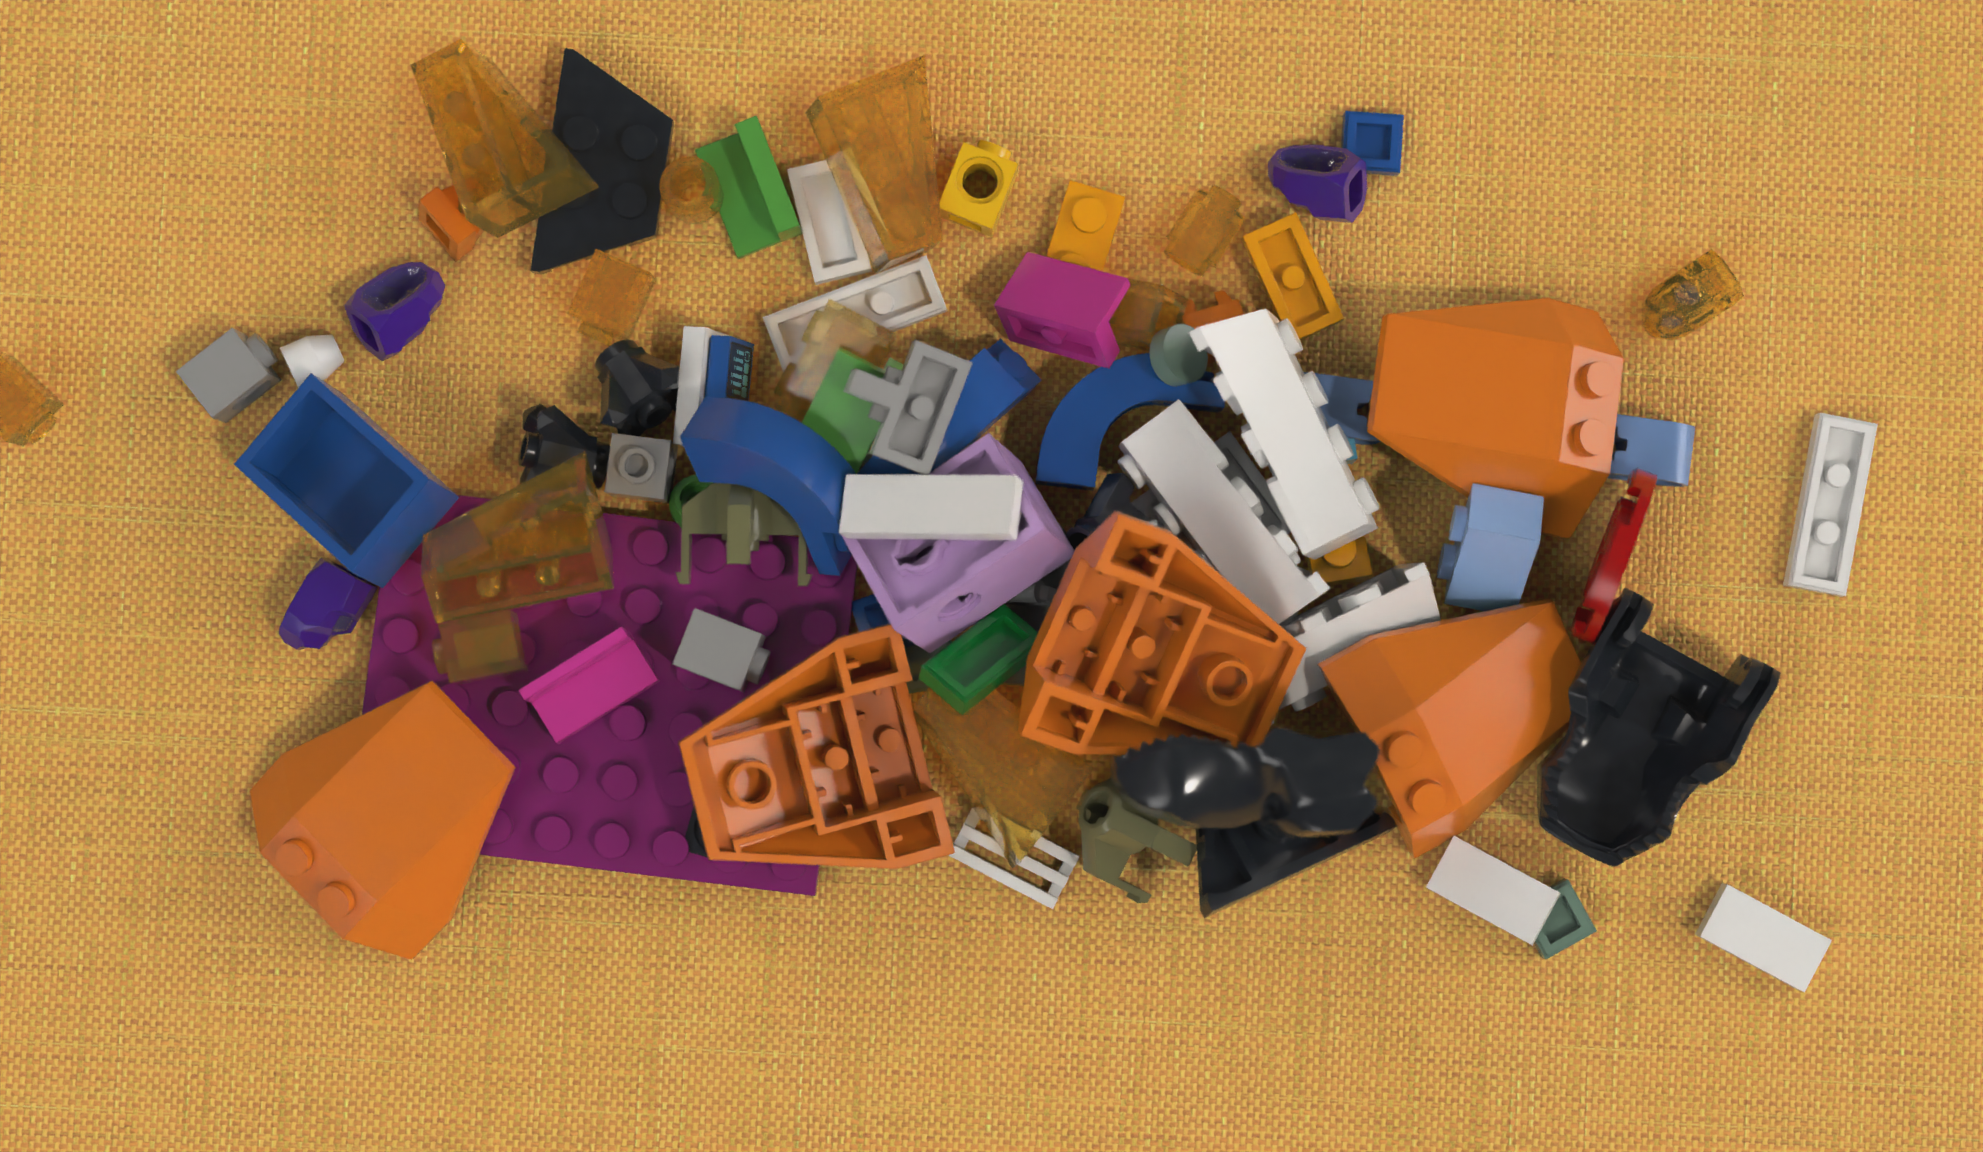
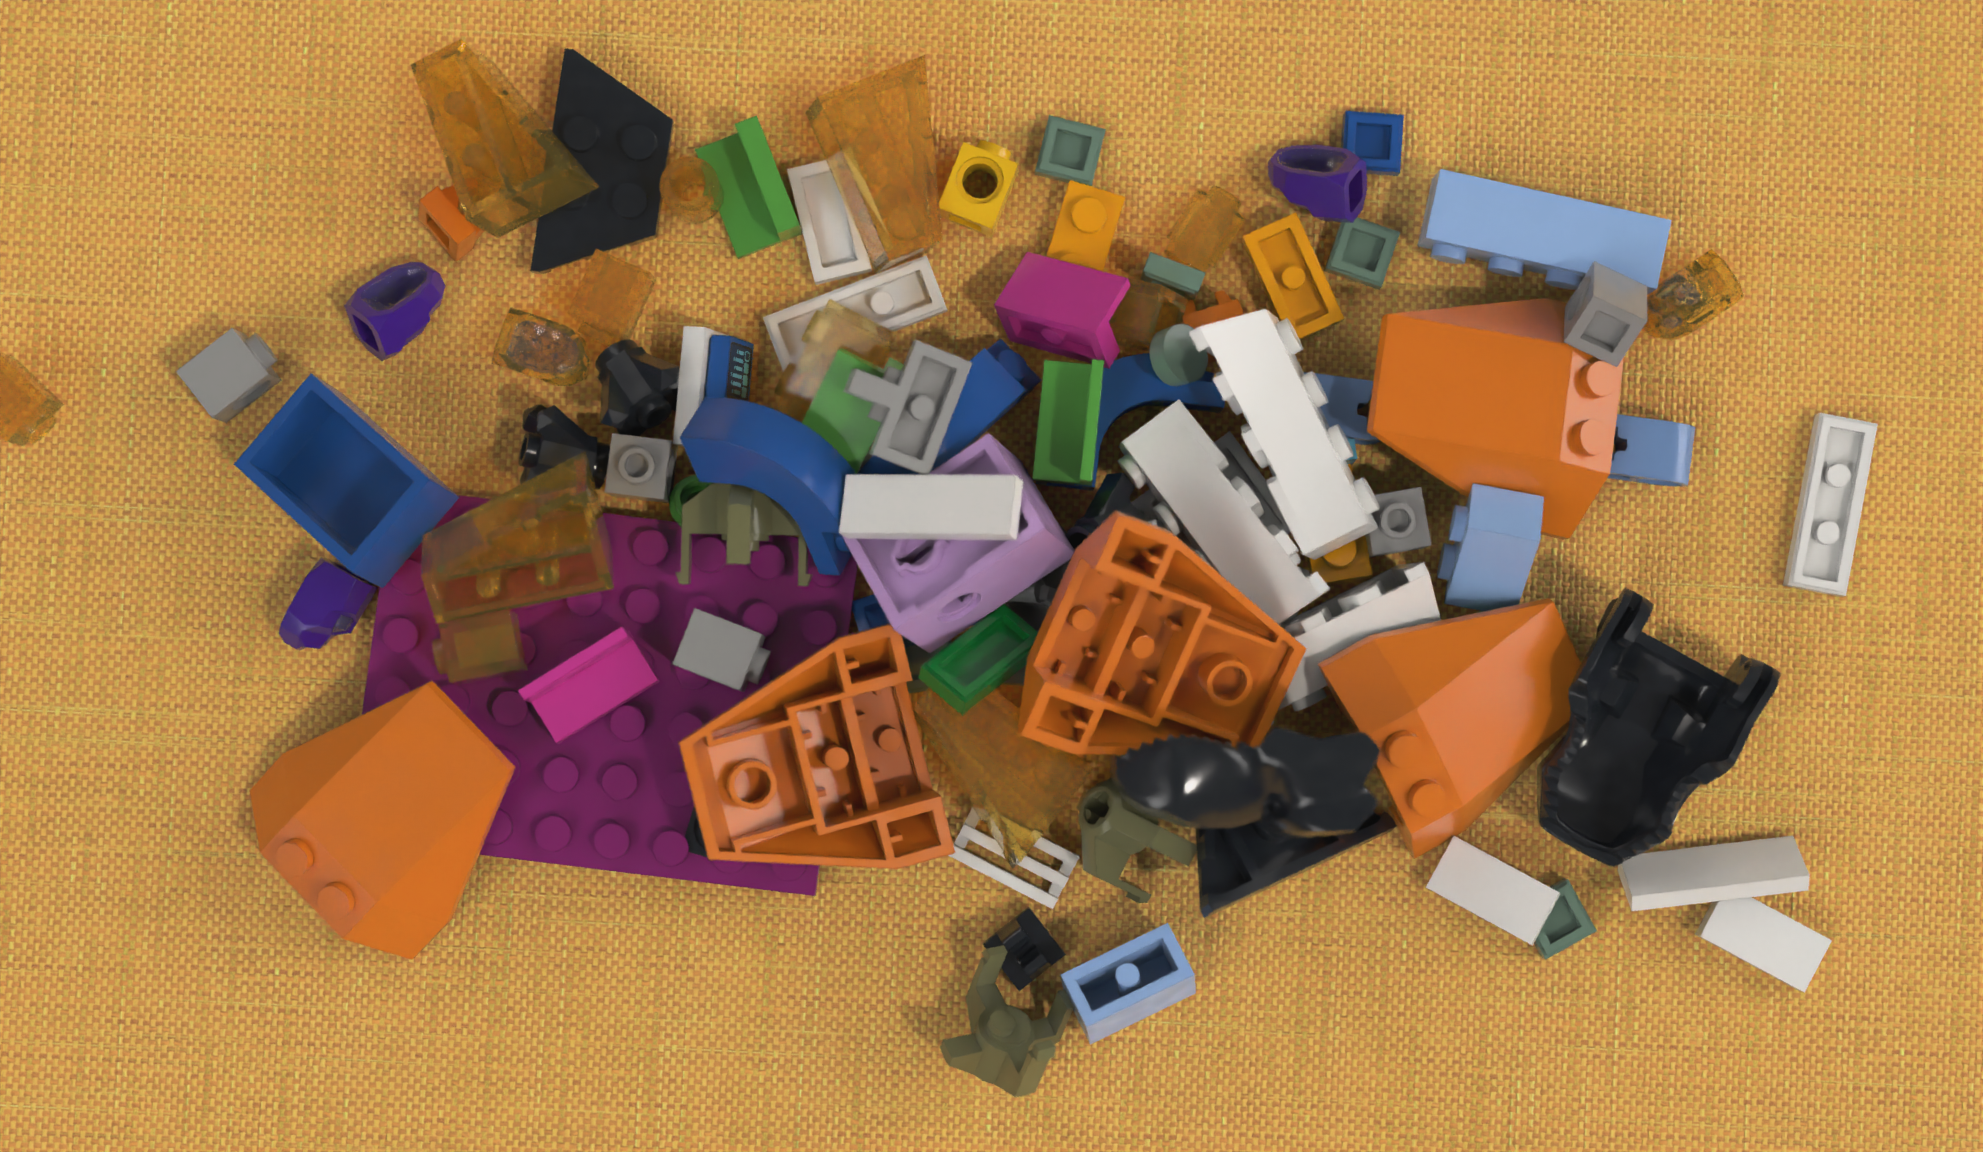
white hose [280,335,345,388] -> none
red tile [1570,468,1657,643] -> none
none -> rock [492,307,592,386]
none -> olive piece [940,945,1074,1097]
none -> black tile [983,907,1066,991]
none -> bright green panel [1033,359,1104,486]
none -> sand green tile [1035,115,1106,186]
none -> light blue brick [1060,923,1196,1045]
none -> sand green tile [1140,252,1205,300]
none -> sand green tile [1324,217,1400,290]
none -> light grey brick [1365,487,1432,558]
none -> light blue brick [1417,169,1672,295]
none -> light grey brick [1564,261,1647,367]
none -> white tile [1618,836,1810,911]

